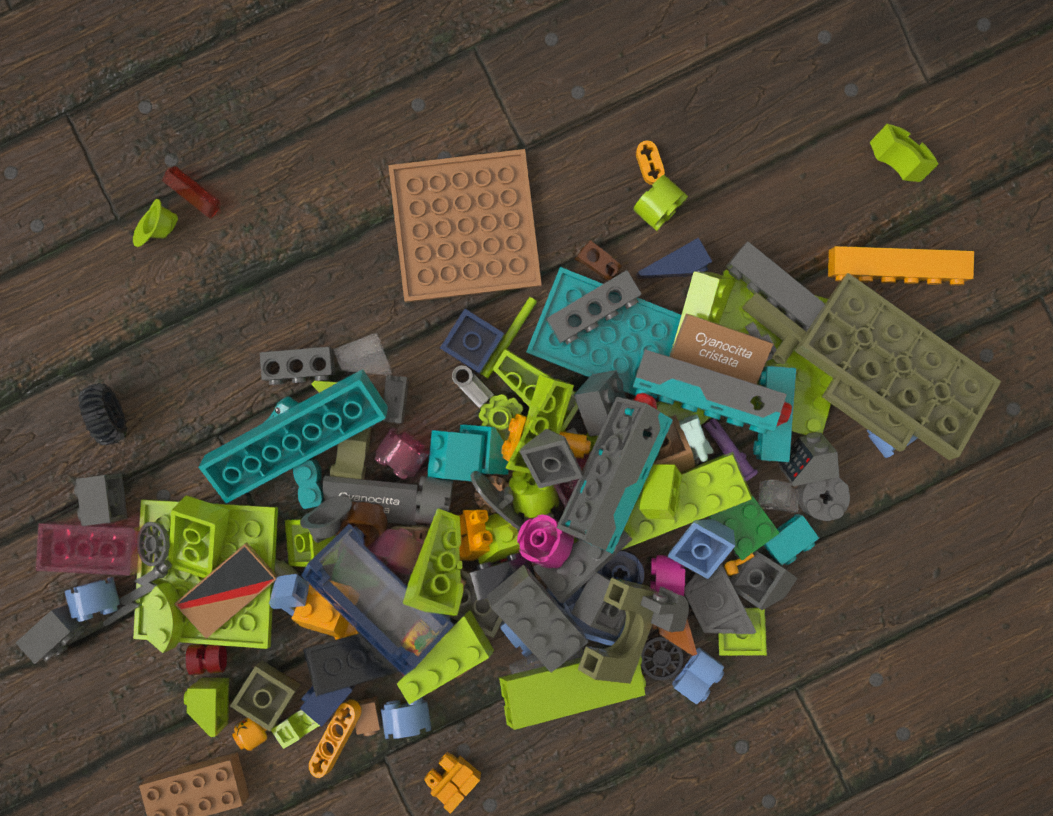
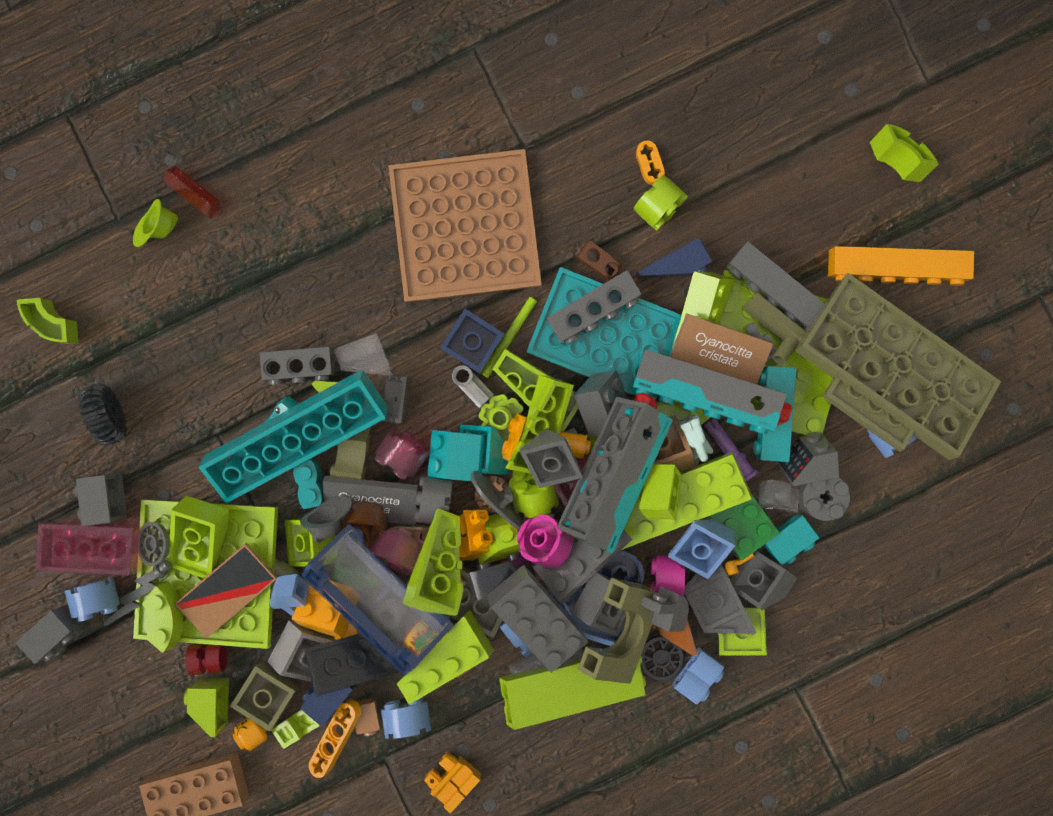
none -> lime brick [17,298,79,345]
none -> light grey slope [267,621,335,682]

